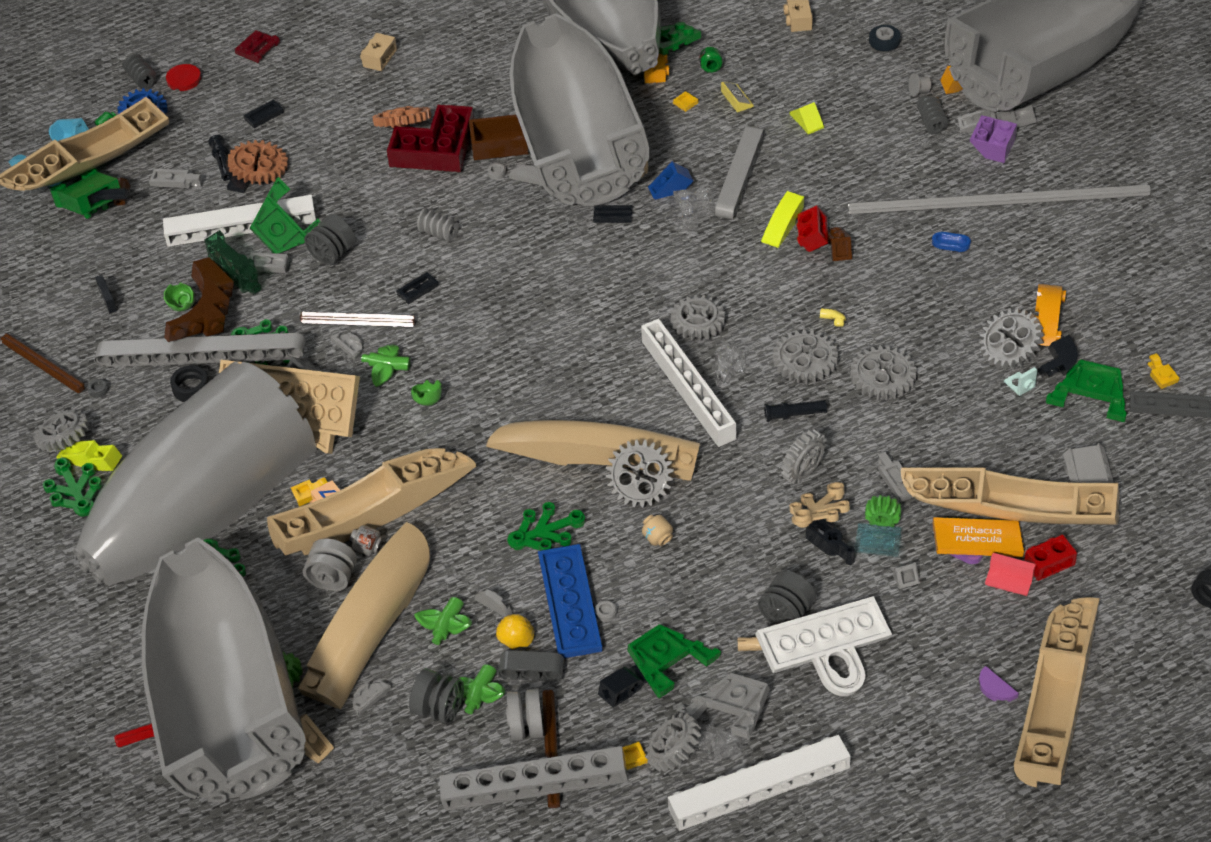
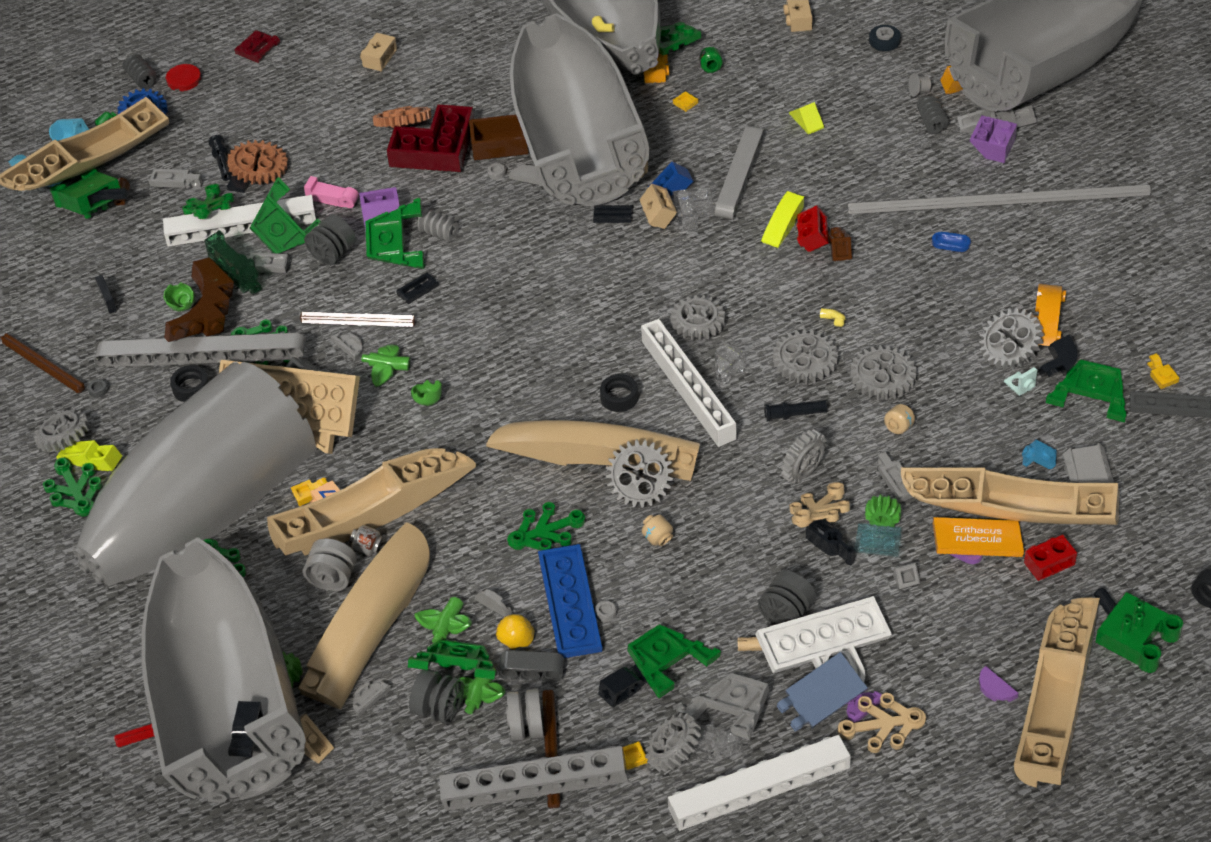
black tile [244,100,284,128] -> none
light yellow slope [721,82,753,112] -> none
coral panel [985,553,1036,596] -> none
none -> green plant [182,184,234,219]
none -> black piece [228,701,263,757]
none -> bright pink leg [304,176,359,208]
none -> medium lavender slope [359,187,399,231]
none -> green wing [365,198,425,269]
none -> green wing [408,639,496,680]
none -> light yellow arm [592,16,615,32]
none -> black tyre [600,374,639,412]
none -> tan brick [640,183,677,229]
none -> sand blue tile [776,652,868,732]
none -> tan plant [837,693,926,753]
none -> medium lavender tile [846,691,885,723]
none -> tan head [884,404,915,434]
none -> dark azure bracket [1022,440,1057,469]
none -> green piece [1094,588,1183,673]

